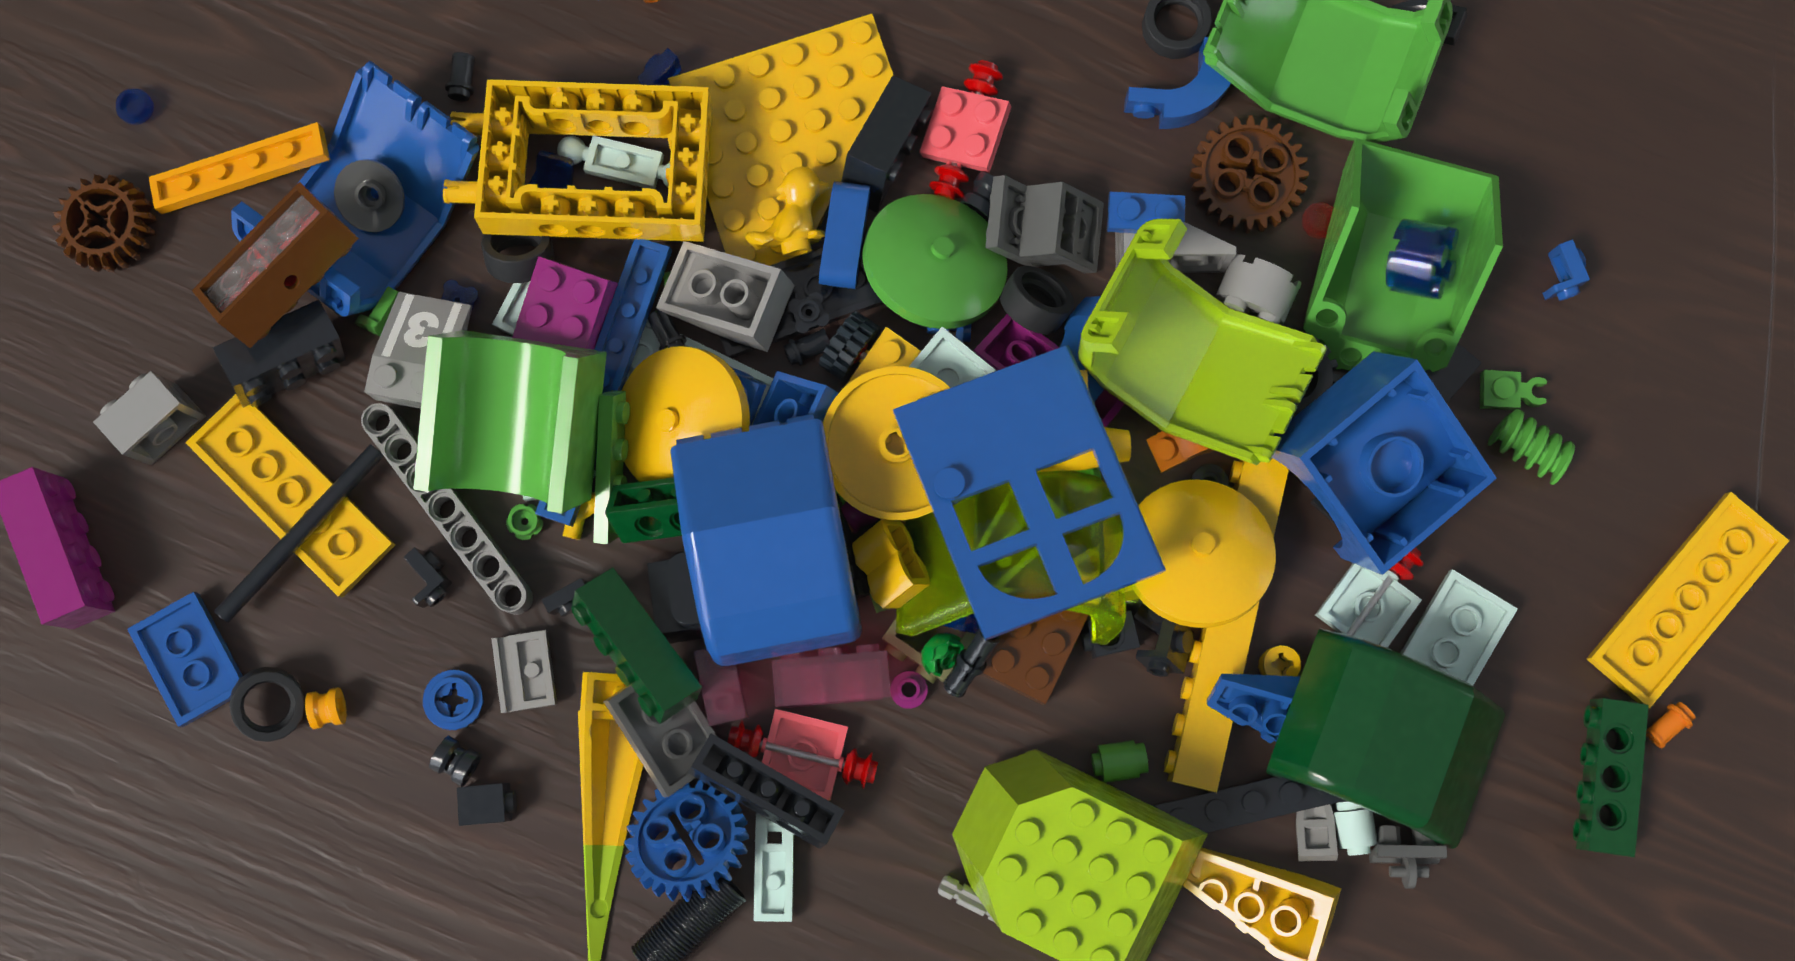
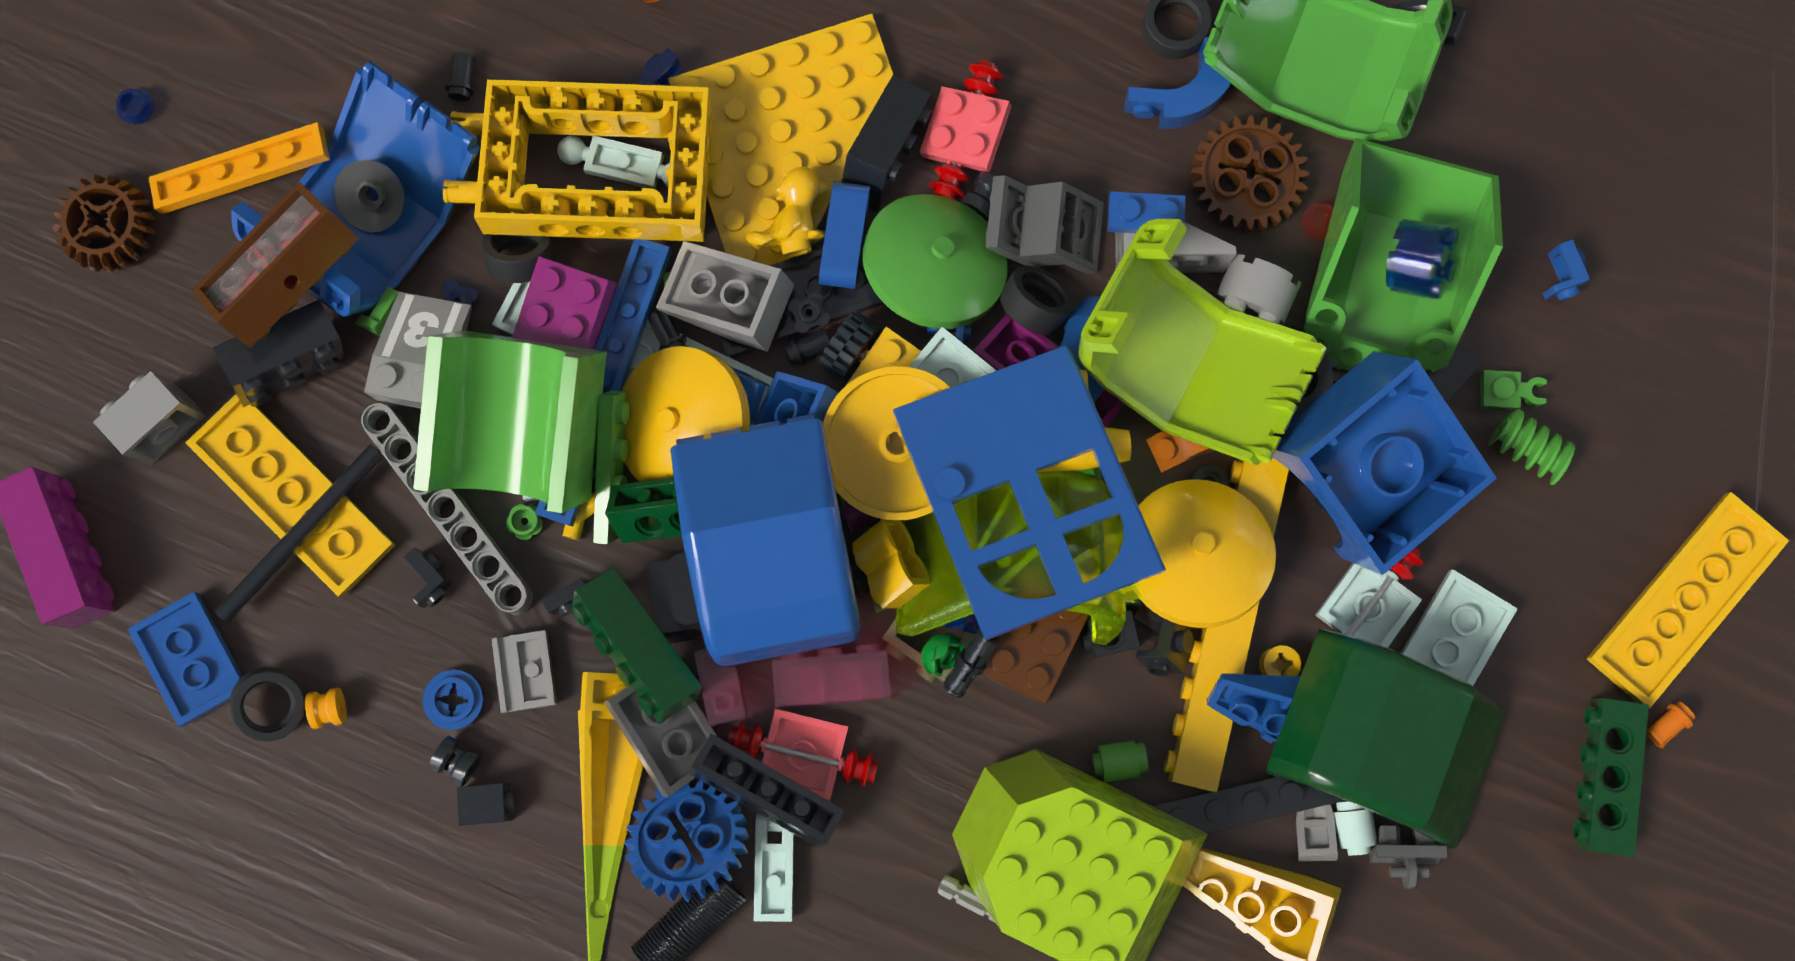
clear blue bracket [528,150,574,189] -> none
magenta plate [890,671,928,709] -> none

